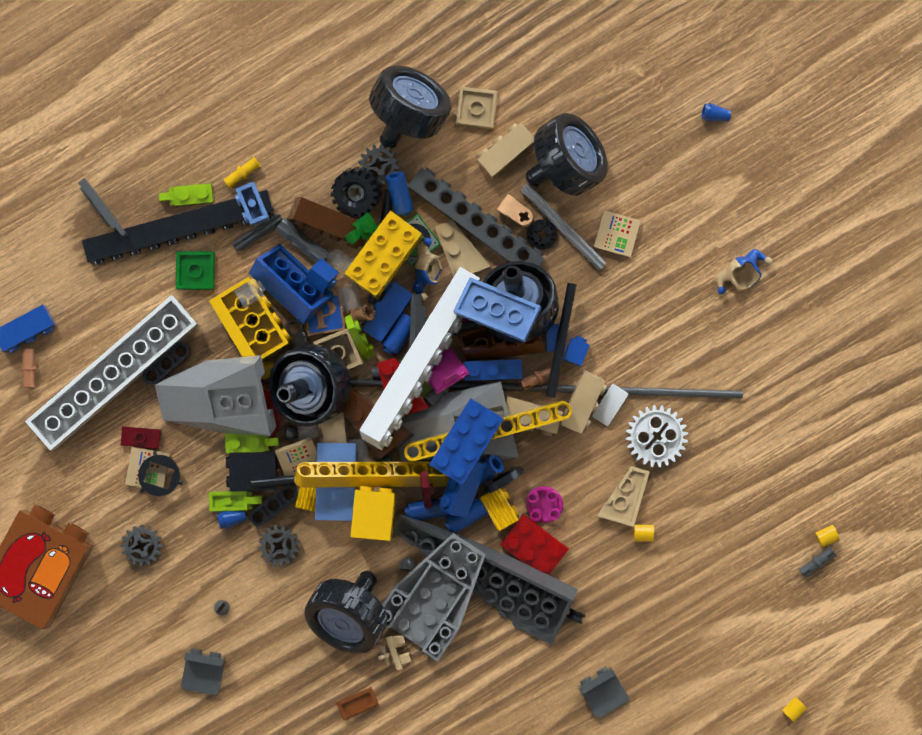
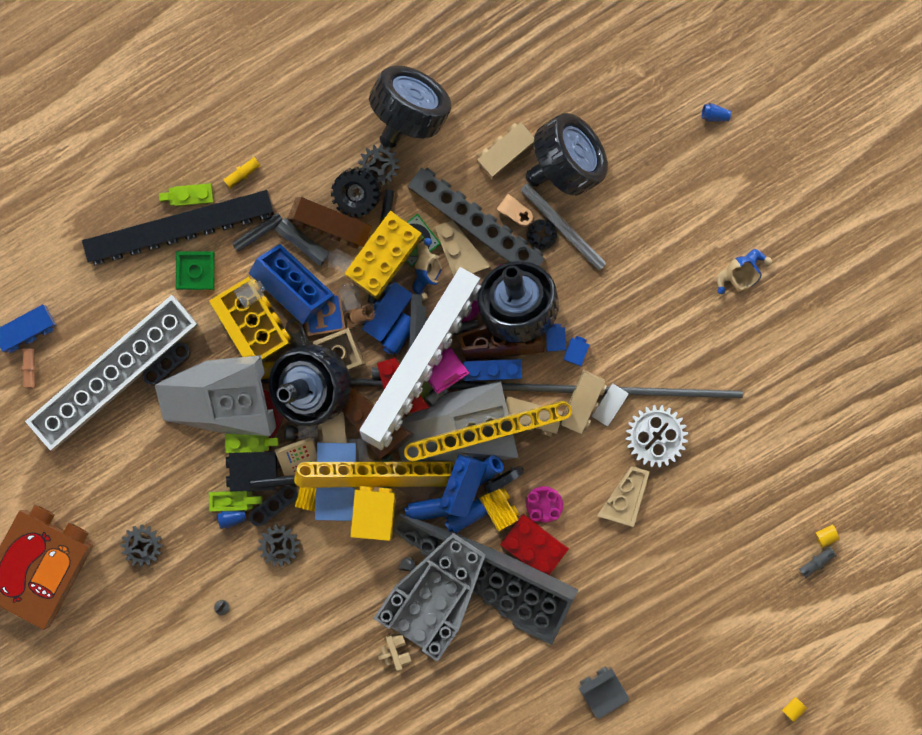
dark grey piece [78,178,128,238] -> none
dark red plate [120,426,161,449] -> none
tan tile [125,447,170,488] -> none
black piece [138,451,183,496] -> none
dark grey bracket [181,648,226,695] -> none
medium blue brick [235,182,270,227] -> none
black wheel [304,571,387,654] -> none
blue brick [305,259,339,294] -> none
dark orange tile [336,687,379,720] -> none
green plate [344,213,378,244] -> none
lime hinge [344,314,375,360] -> none
blue brick [386,172,414,216] -> none
dark red plate [420,471,434,508] -> none
blue plate [429,398,504,485] -> none
medium blue plate [453,277,541,342] -> none
tan tile [455,86,498,130] -> none
nougat pin [519,365,552,391] -> none
black piece [546,283,577,398] -> none
black bush [566,608,586,624] -> none
tan tile [593,210,641,258] -> none
yellow gear [634,524,654,542] -> none

